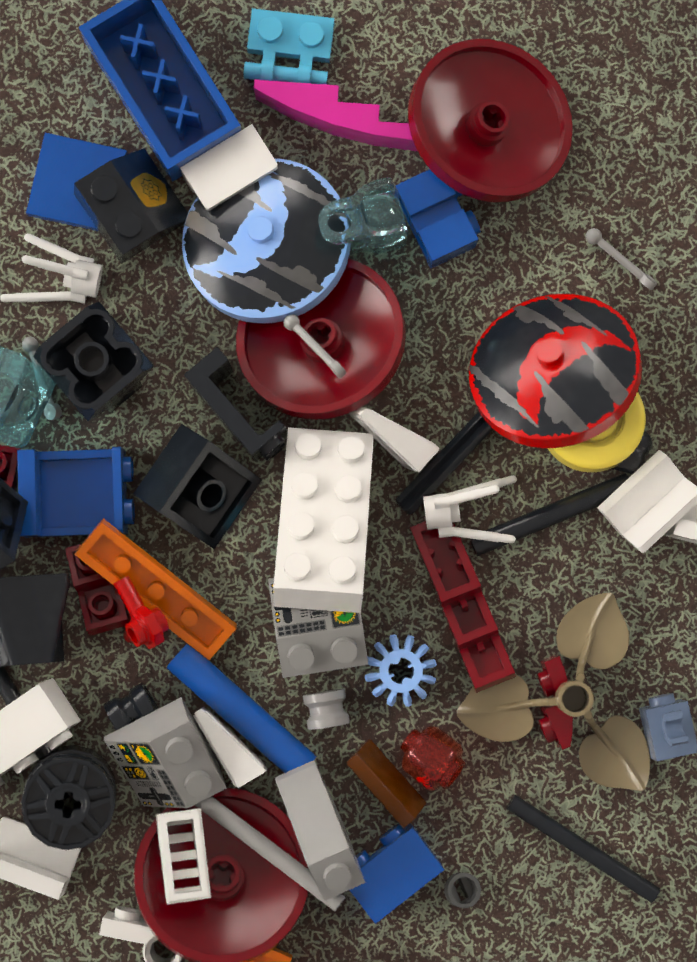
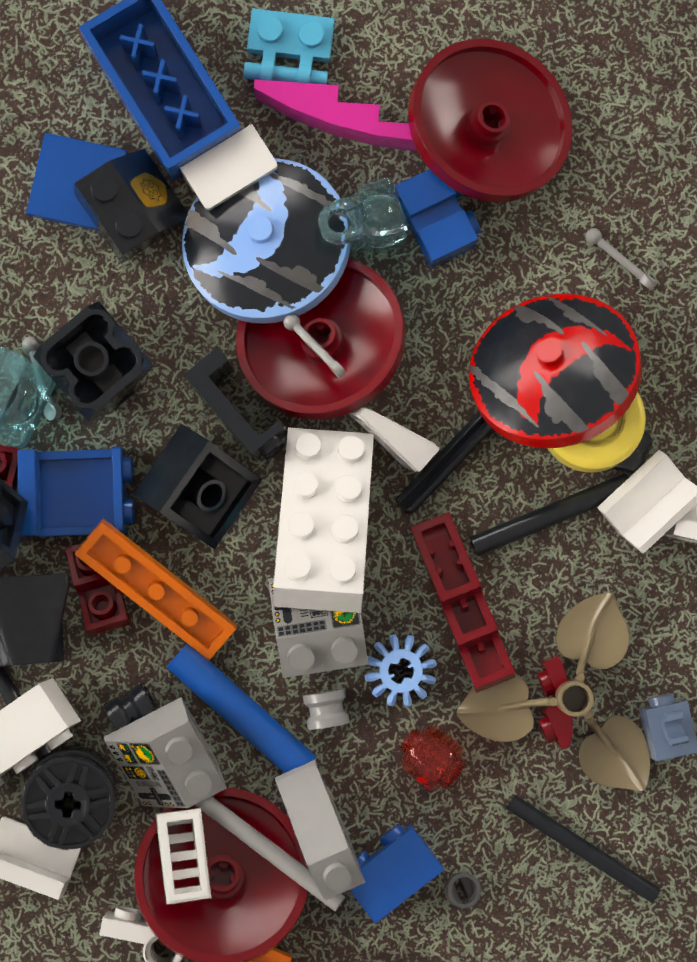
white plant [0,233,103,304] -> none
red piece [113,576,169,649] -> none
white slope [193,707,267,788] -> none
reddish brown tile [346,739,427,828] -> none
white plant [423,475,517,543] -> none

